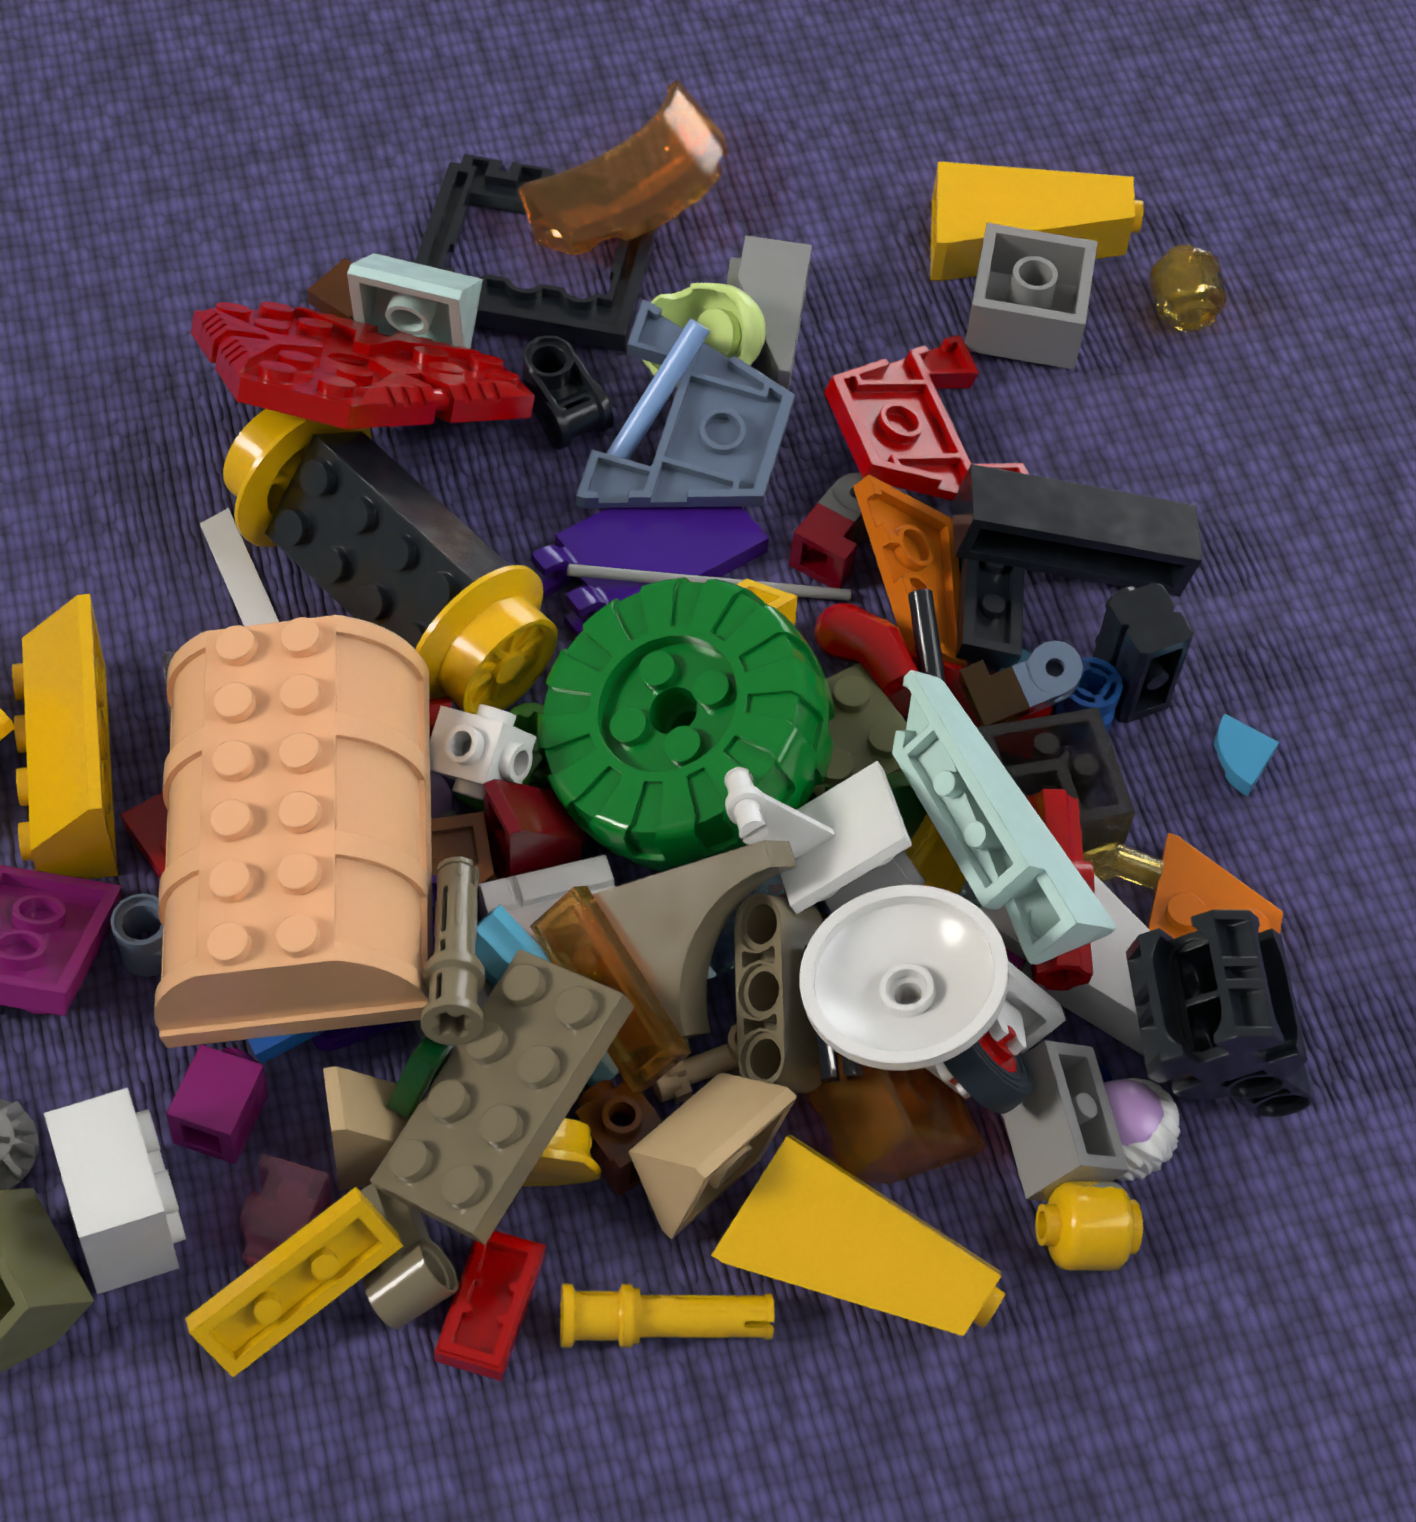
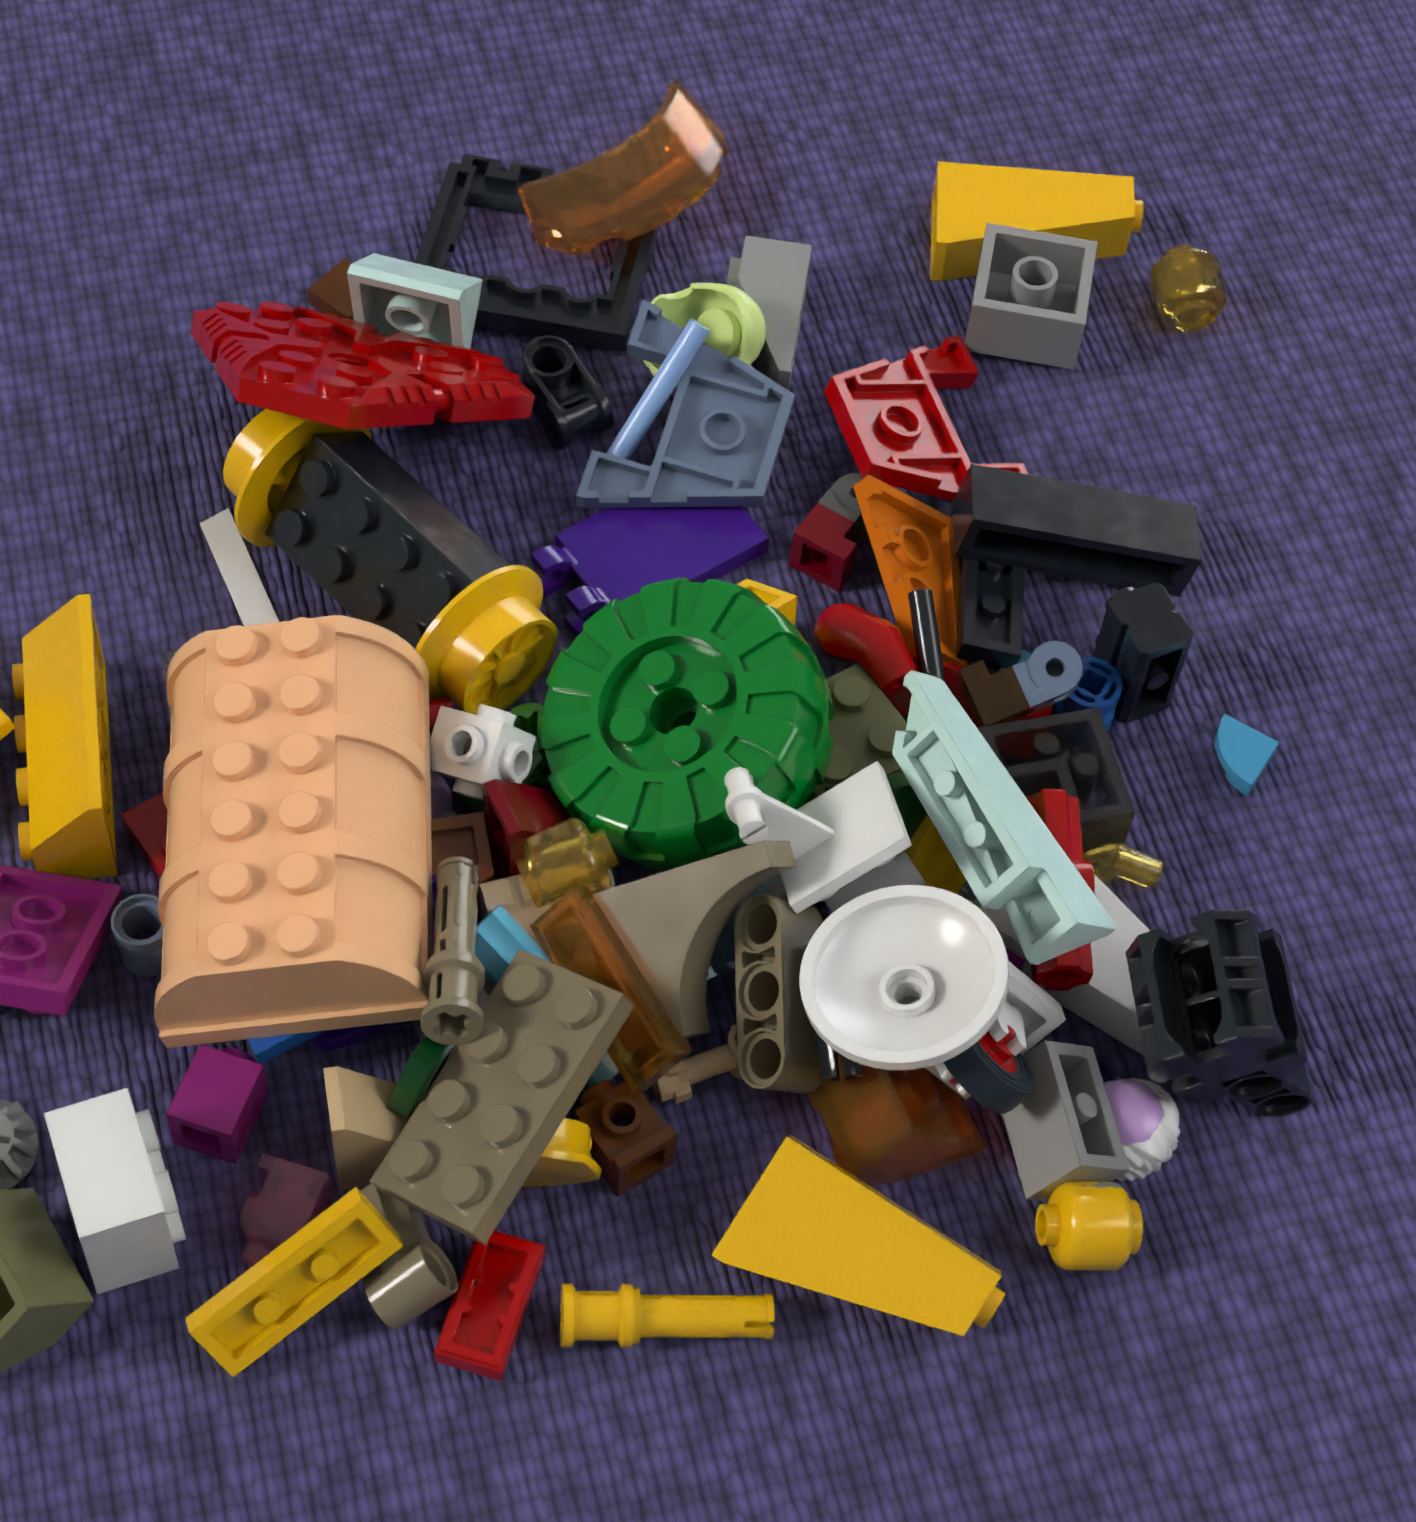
light grey piece [567,564,851,601] -> none
tan slope [629,1072,797,1240] -> none
orange wing [1147,833,1283,938] -> none
none -> clear yellow head [516,817,619,915]

